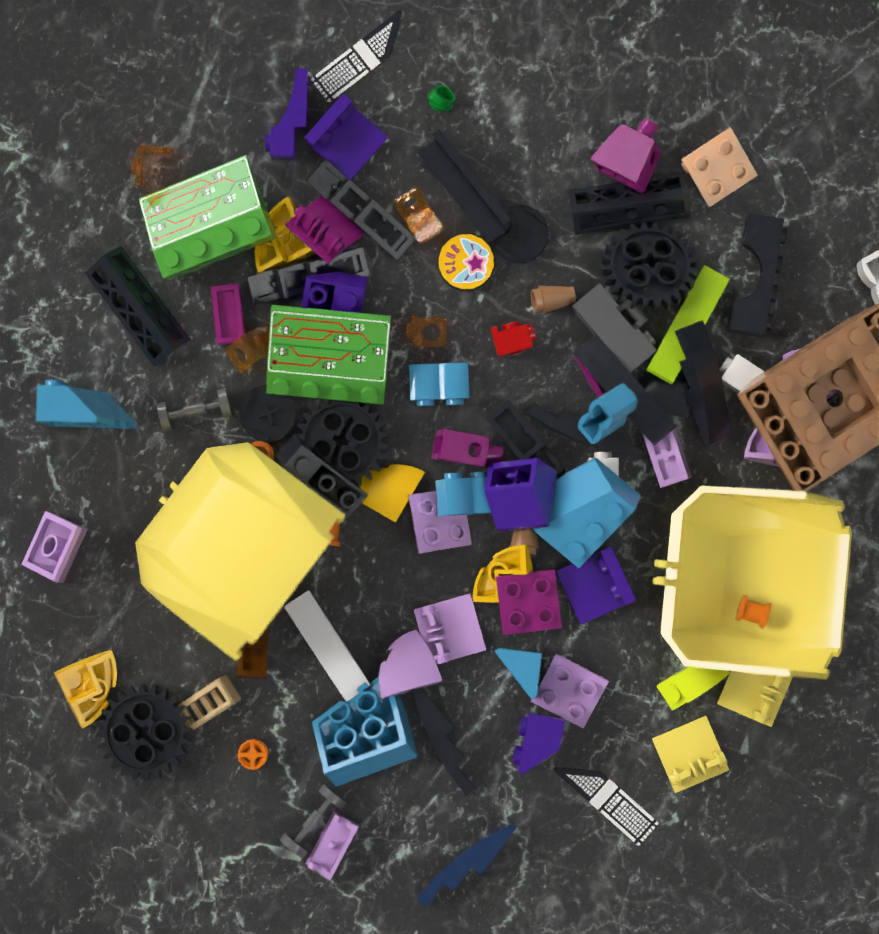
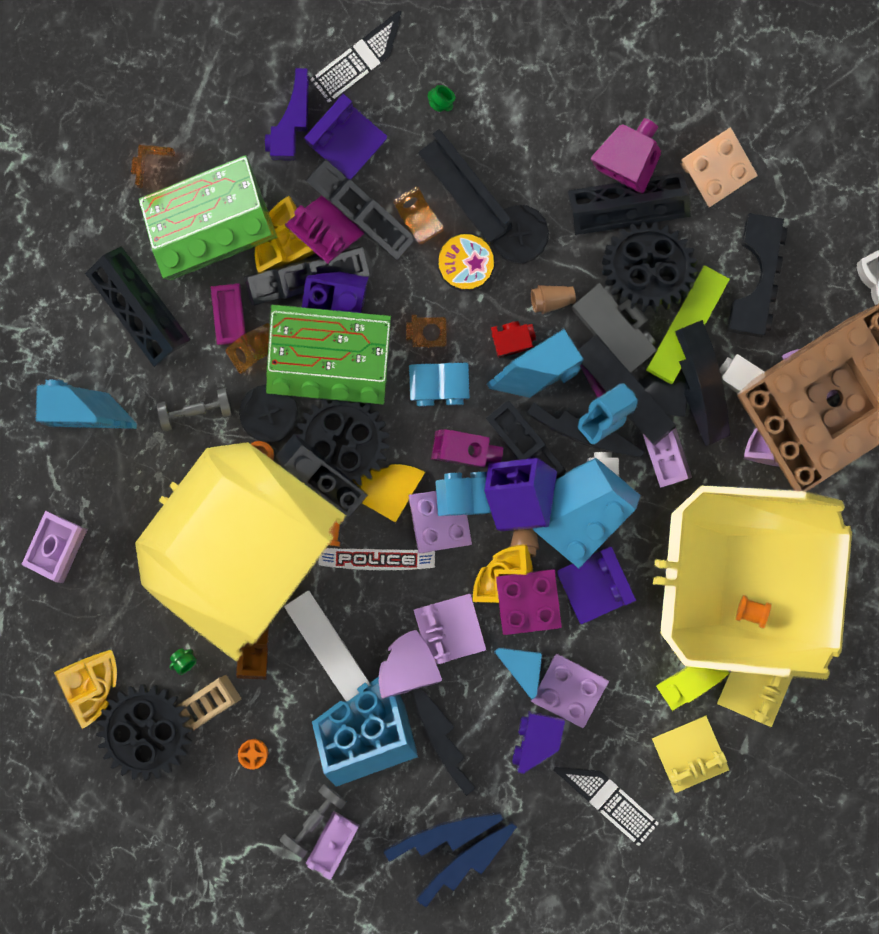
none -> green plate [169,648,197,675]
none -> sticker [319,548,435,570]
none -> dark blue slope [384,812,503,862]
none -> dark azure wedge [487,329,583,398]

